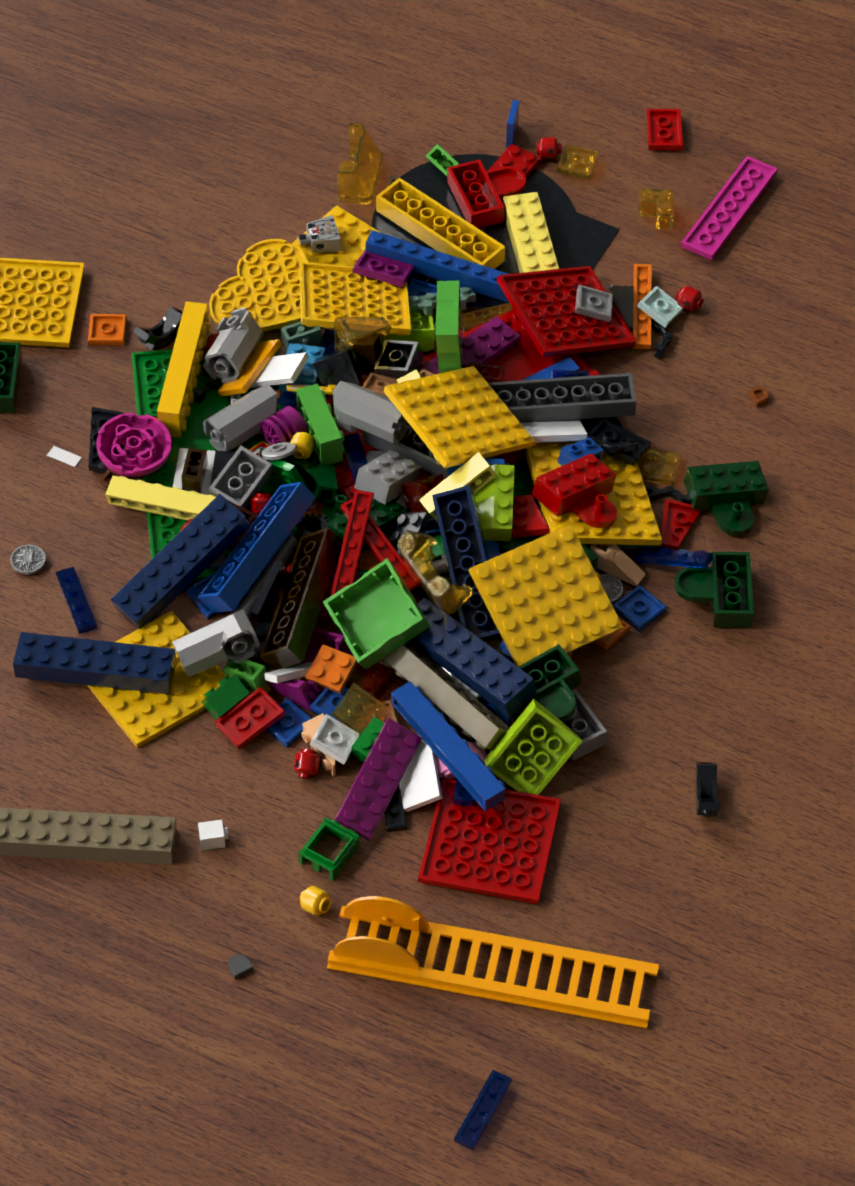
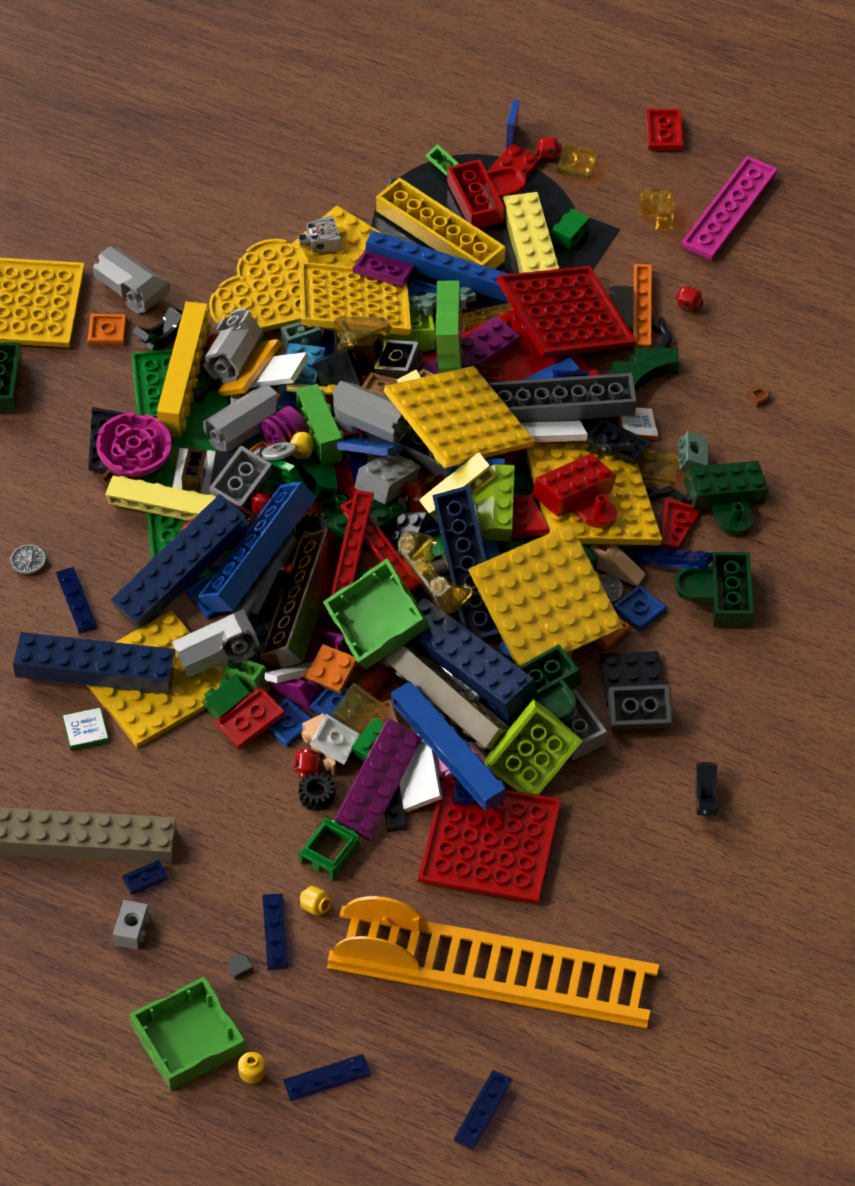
white sticker [47,446,82,467] -> none
white brick [198,820,229,851] -> none
clear yellow windscreen [338,123,383,204] -> none
blue brick [558,437,604,466] -> none
light grey tile [575,285,613,322] -> none
light aqua tile [637,286,684,328] -> none
none -> white tile [62,707,109,751]
none -> light grey brick [93,246,170,314]
none -> light grey brick [113,900,151,950]
none -> clear blue plate [122,860,168,895]
none -> bright green tile [130,977,246,1091]
none -> yellow head [238,1052,266,1084]
none -> clear blue plate [262,893,288,970]
none -> clear blue plate [283,1054,370,1101]
none -> black tyre [299,772,335,811]
none -> blue tile [337,437,405,456]
none -> green brick [551,209,590,250]
none -> black plate [600,651,663,706]
none -> dark grey brick [608,685,672,732]
none -> dark green arch [609,348,679,394]
none -> white tile [617,407,659,441]
none -> sand green brick [678,431,708,472]

